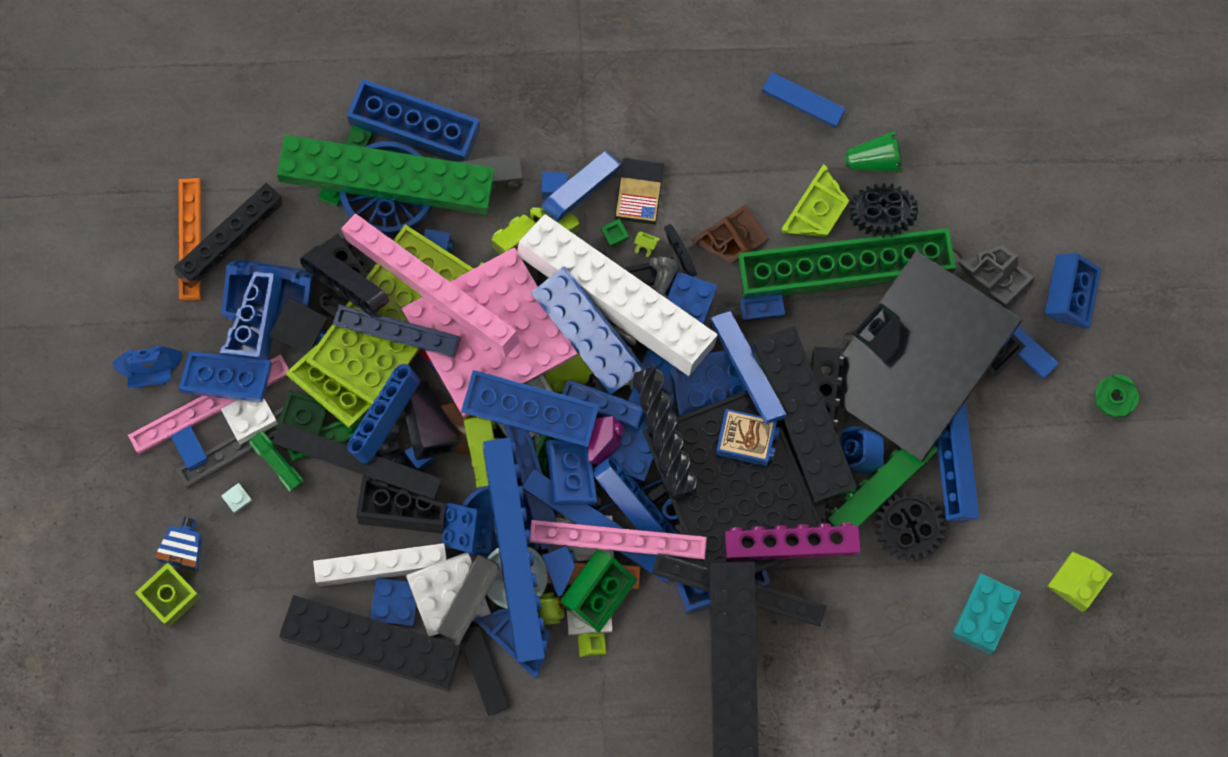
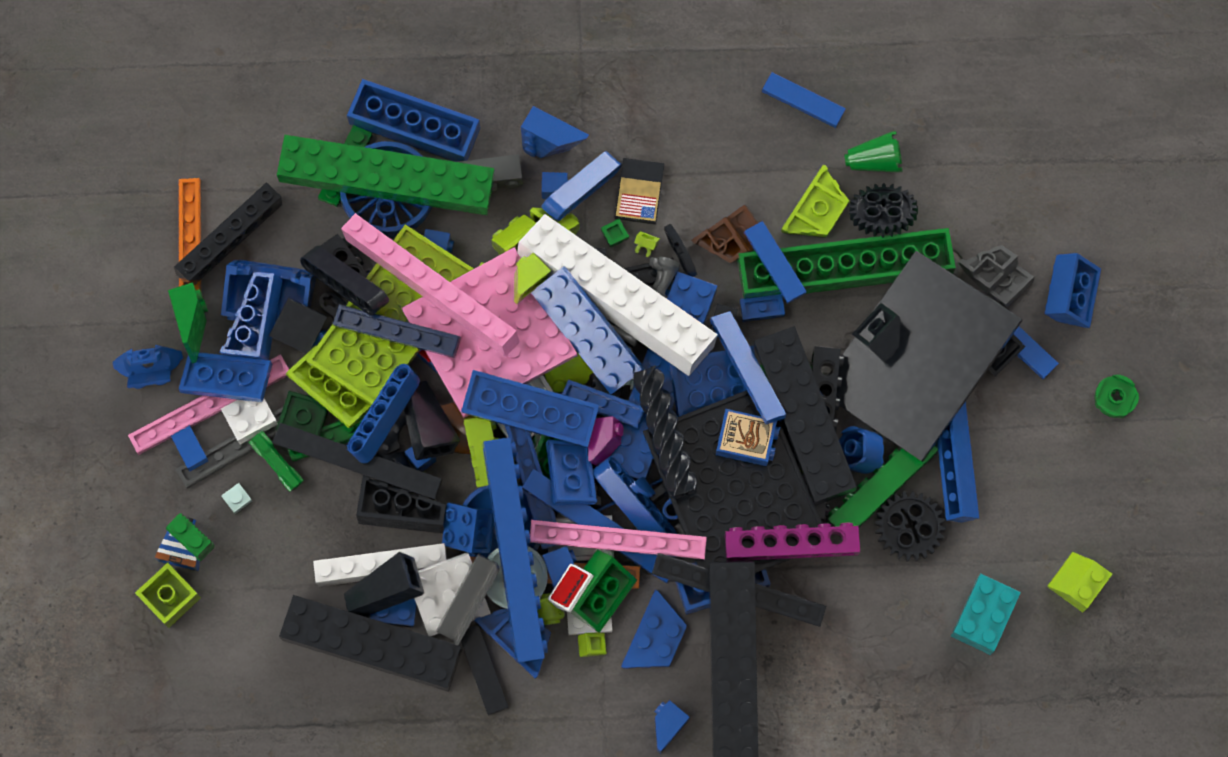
none -> green brick [166,513,214,562]
none -> green slope [168,282,208,364]
none -> black slope [344,551,424,617]
none -> lime slope [514,253,551,304]
none -> blue wedge [521,106,589,158]
none -> slope [548,564,593,612]
none -> blue wing [621,590,687,669]
none -> blue tile [629,476,656,499]
none -> blue slope [654,700,690,754]
none -> blue tile [744,221,807,304]

